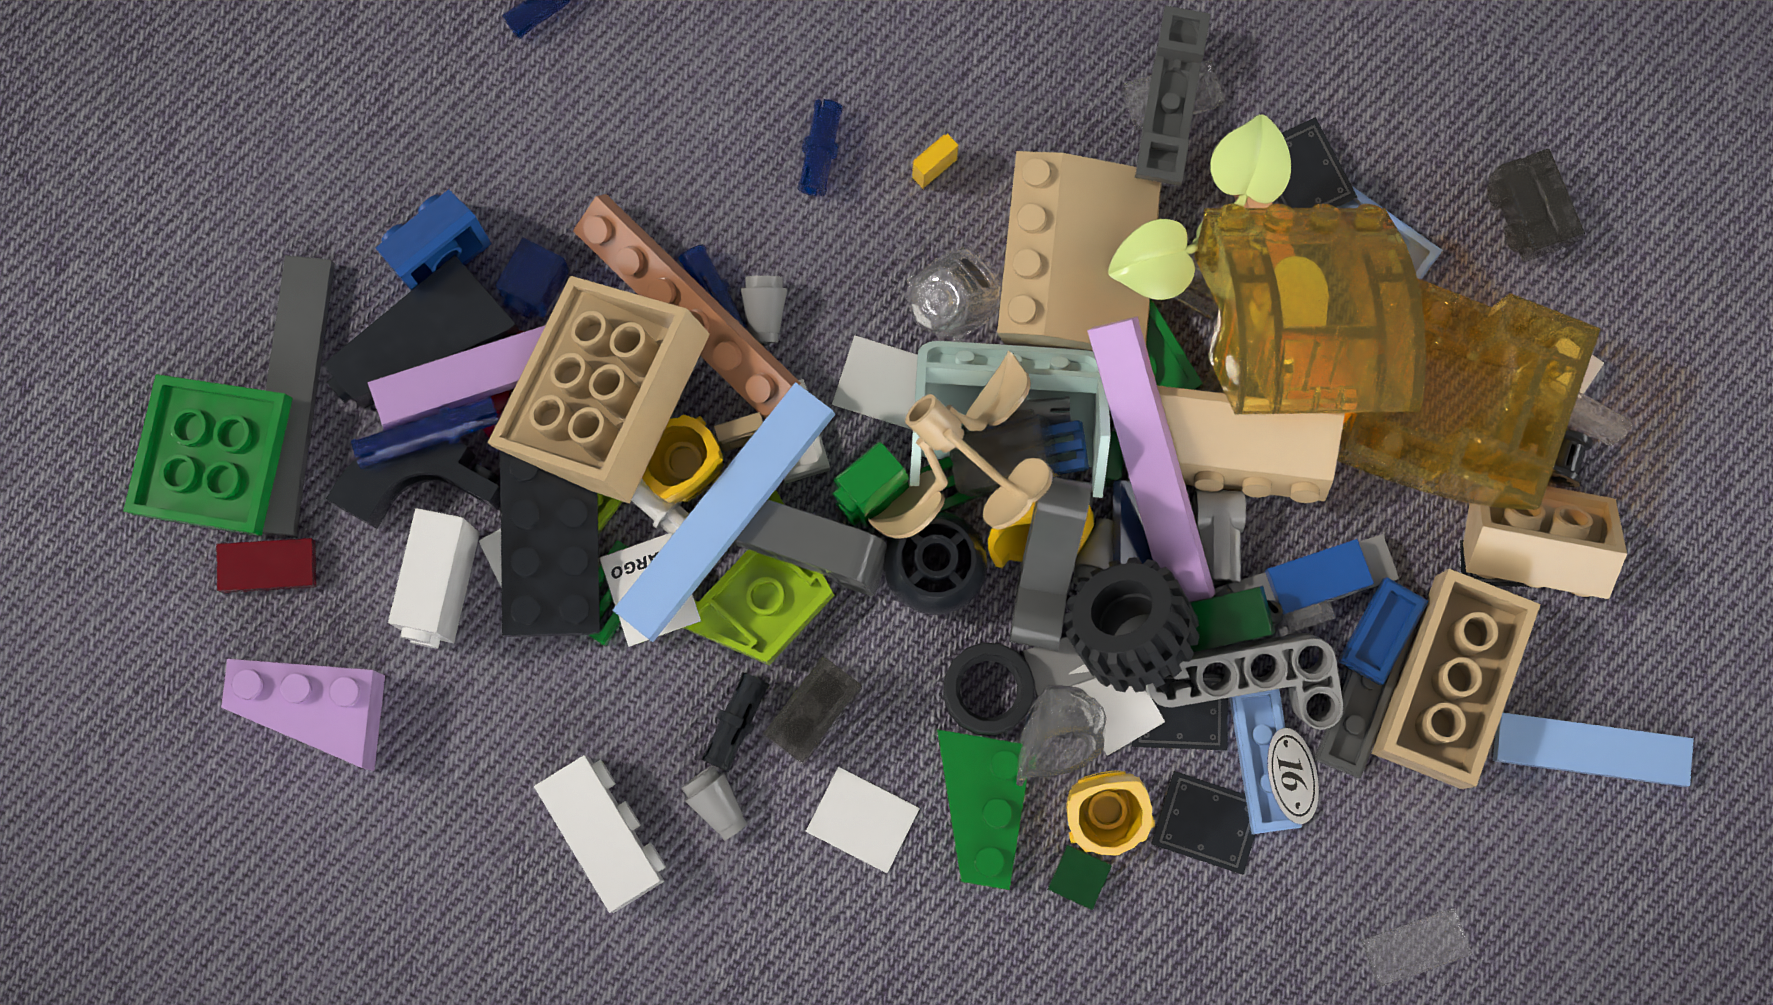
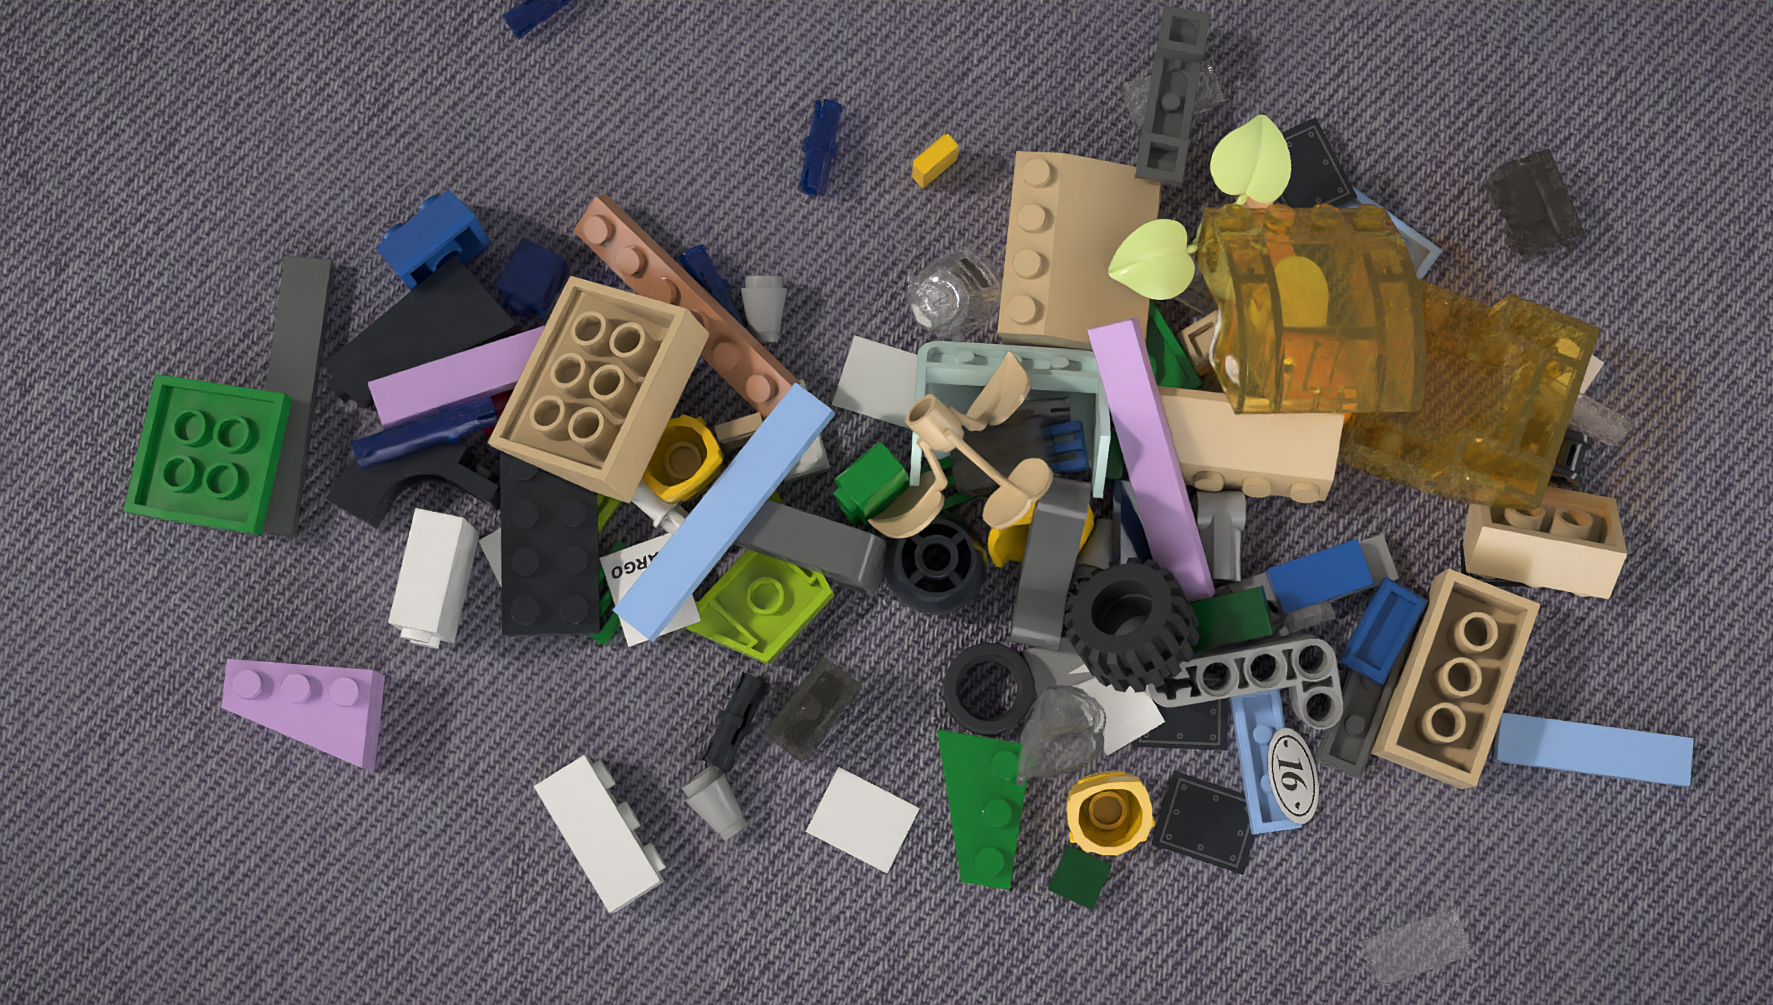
dark red tile [216,538,317,593] -> none
none -> tan tile [1177,310,1241,376]

